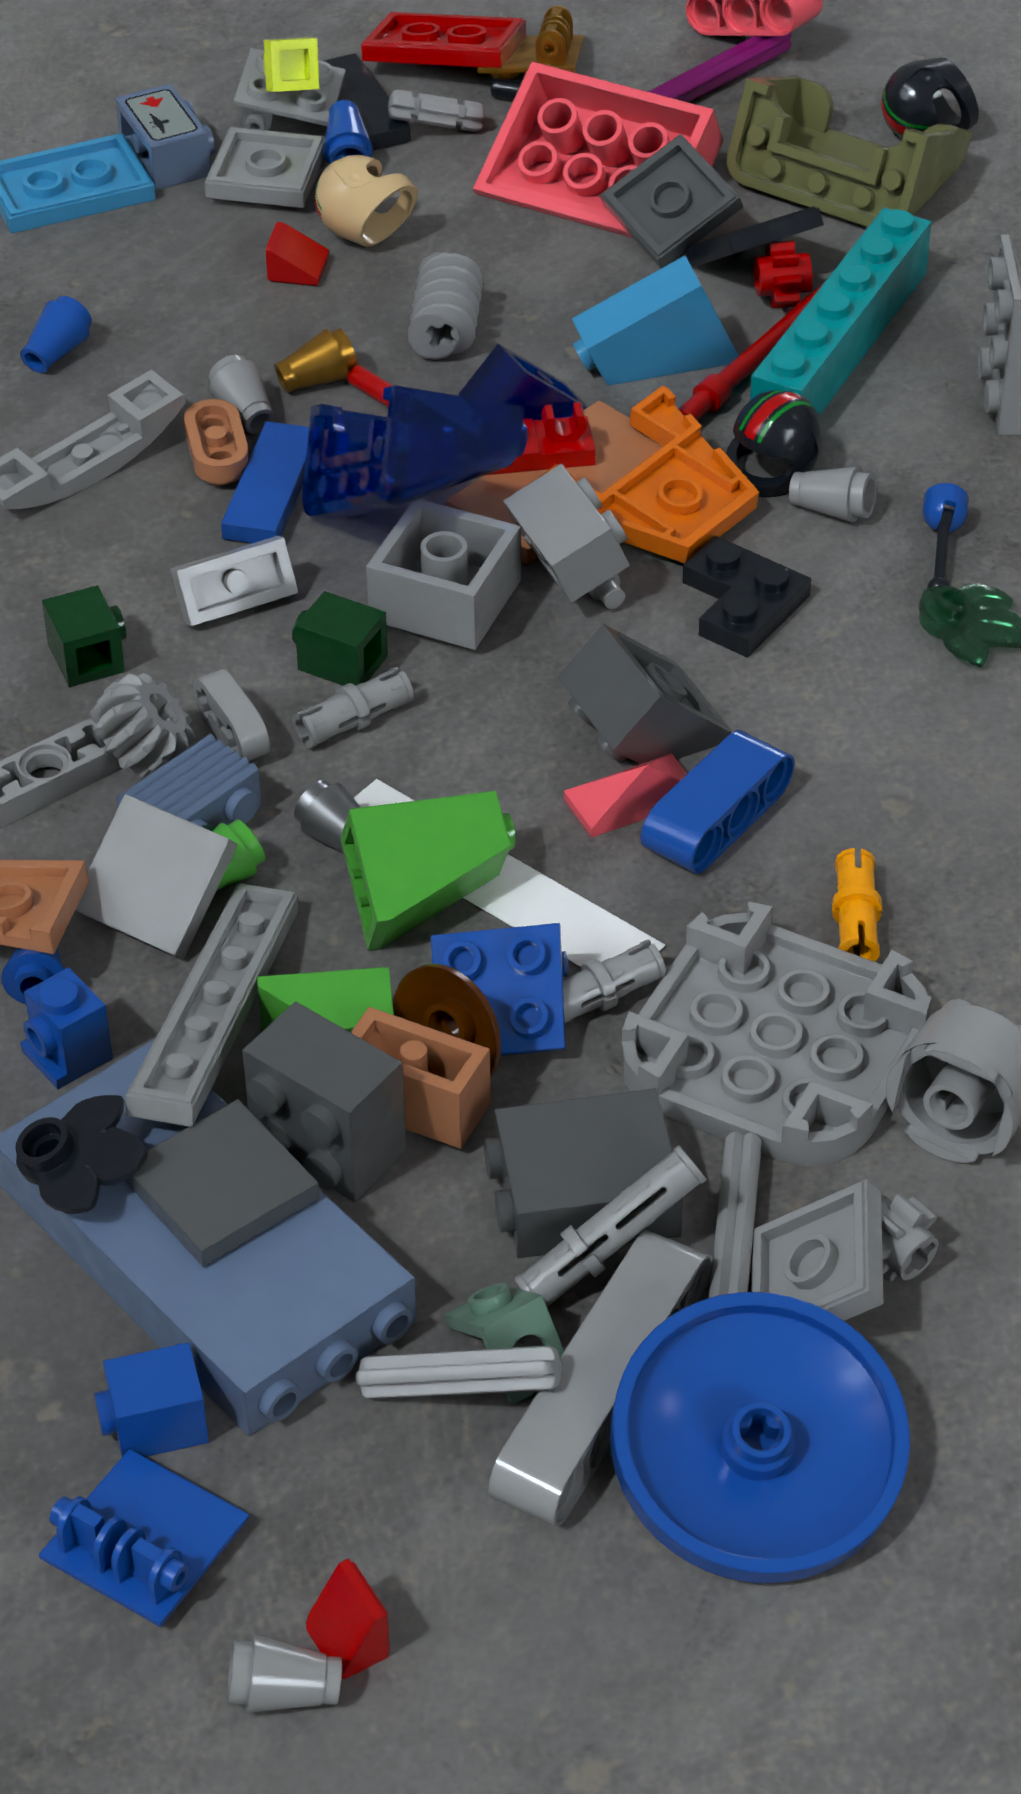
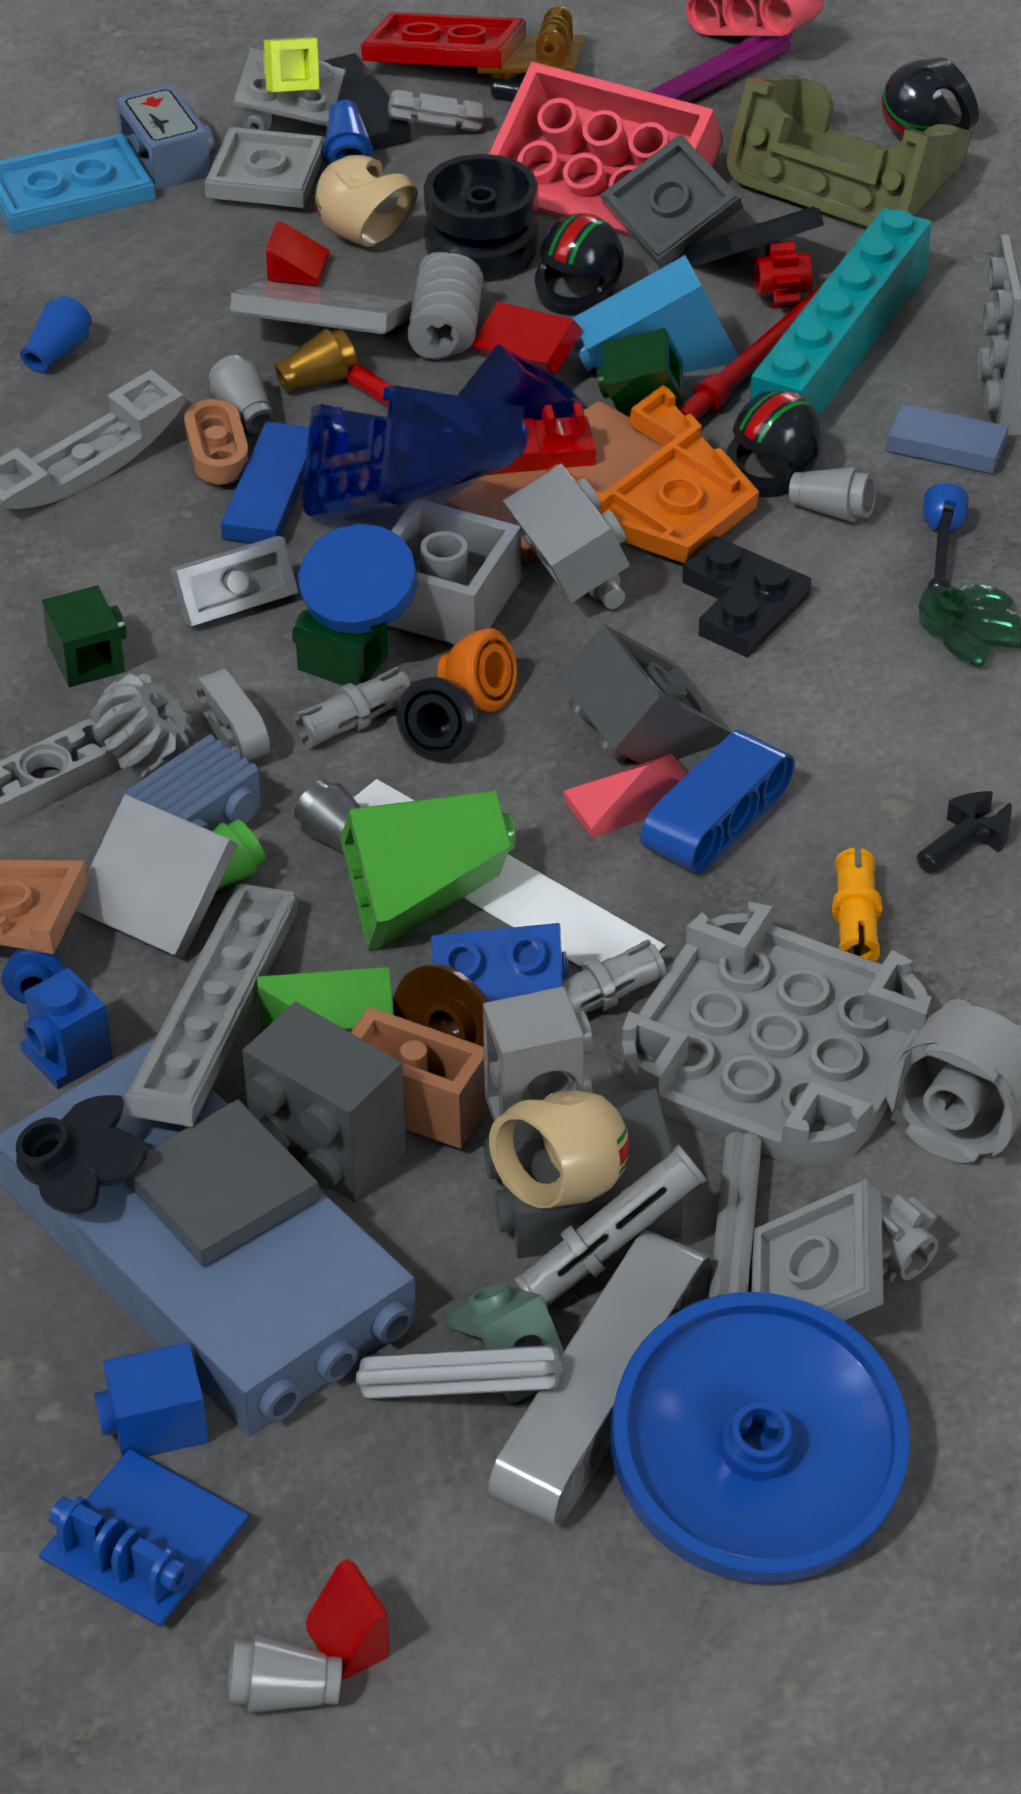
none -> light grey tile [230,280,412,334]
none -> blue tile [298,524,418,634]
none -> black brick [396,677,479,761]
none -> black wheel [424,154,538,279]
none -> orange brick [437,628,517,712]
none -> red tile [471,302,583,374]
none -> light grey brick [483,986,593,1144]
none -> tan helmet [489,1090,630,1208]
none -> black helmet [535,213,624,316]
none -> dark green brick [597,328,684,416]
none -> sand blue tile [886,404,1009,474]
none -> black bar [917,791,1012,873]

